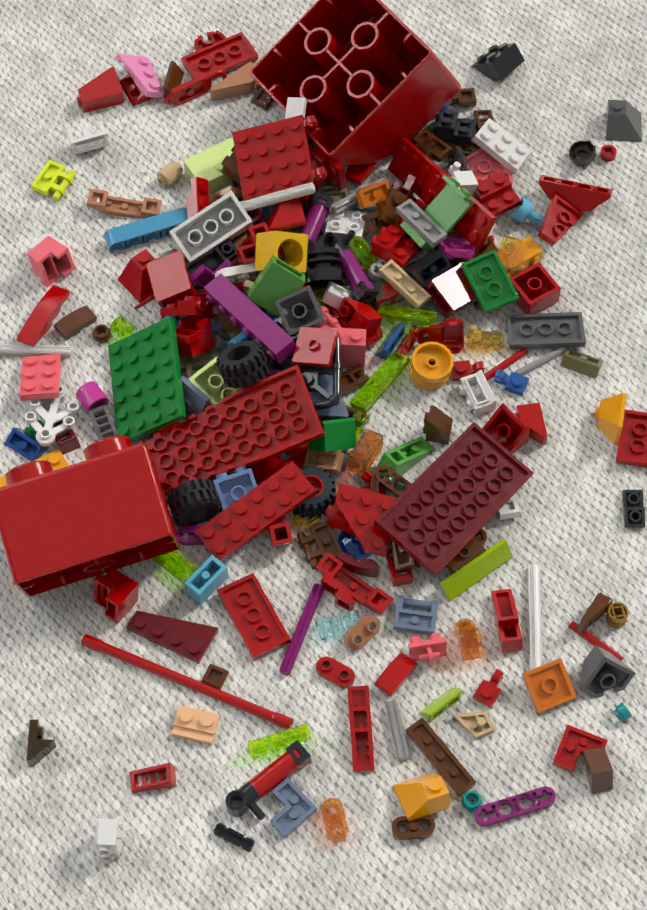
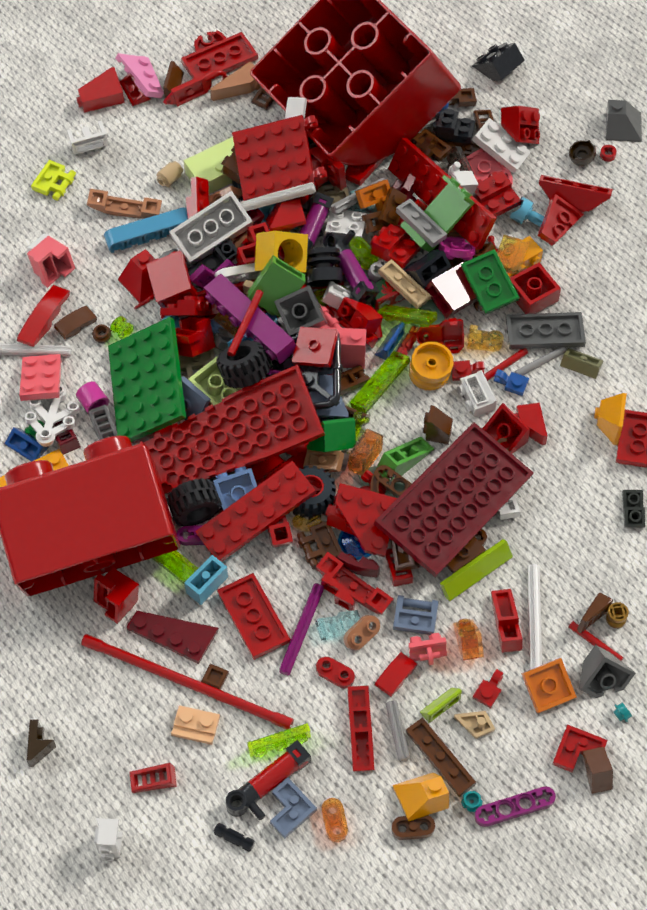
none -> red bar [227,290,263,357]
none -> red slope [501,106,540,144]

